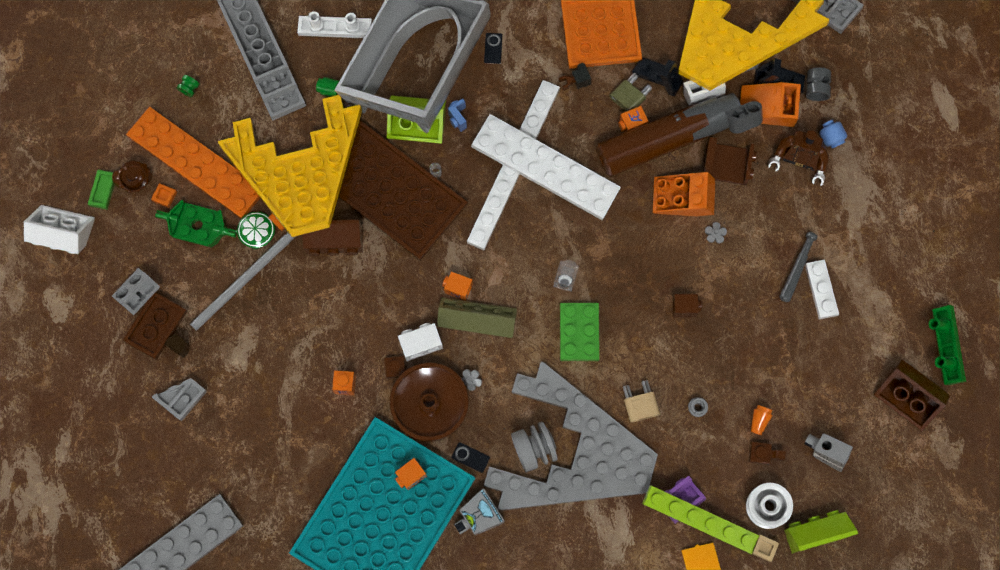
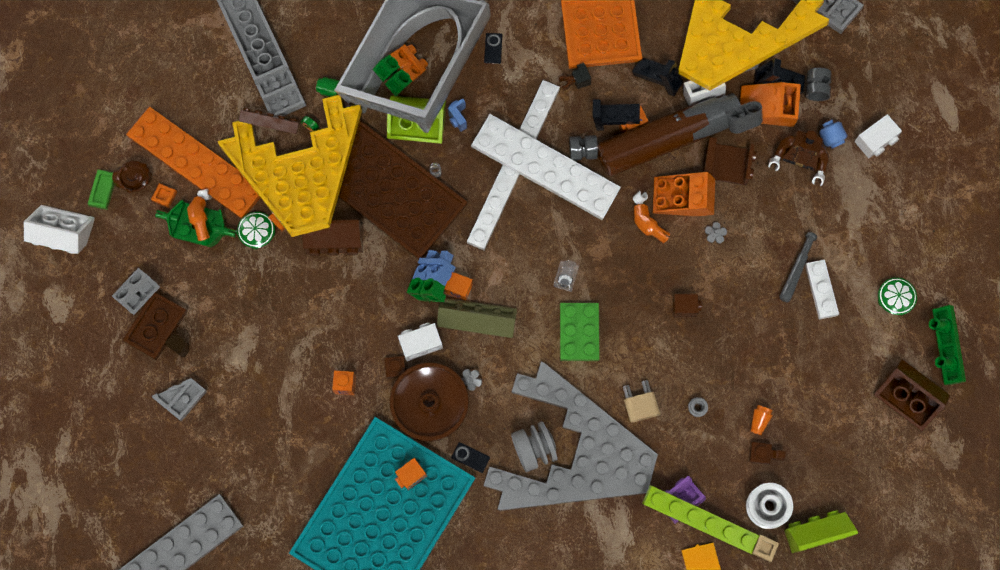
green wheel [176,75,200,97] -> none
light grey piece [190,232,296,331] -> none
white plate [297,11,372,38] -> none
light grey torso [454,489,505,535] -> none
olive piece [609,73,652,112] -> none
light grey torso [804,434,853,472] -> none
none -> orange arm [187,189,212,241]
none -> reddish brown piece [239,107,299,134]
none -> green tile [300,116,319,132]
none -> hips [372,44,428,97]
none -> hips [406,250,455,303]
none -> dark grey wheel [569,135,598,161]
none -> black bracket [593,99,640,131]
none -> orange arm [633,191,670,243]
none -> white brick [855,114,902,158]
none -> dish [878,278,917,316]

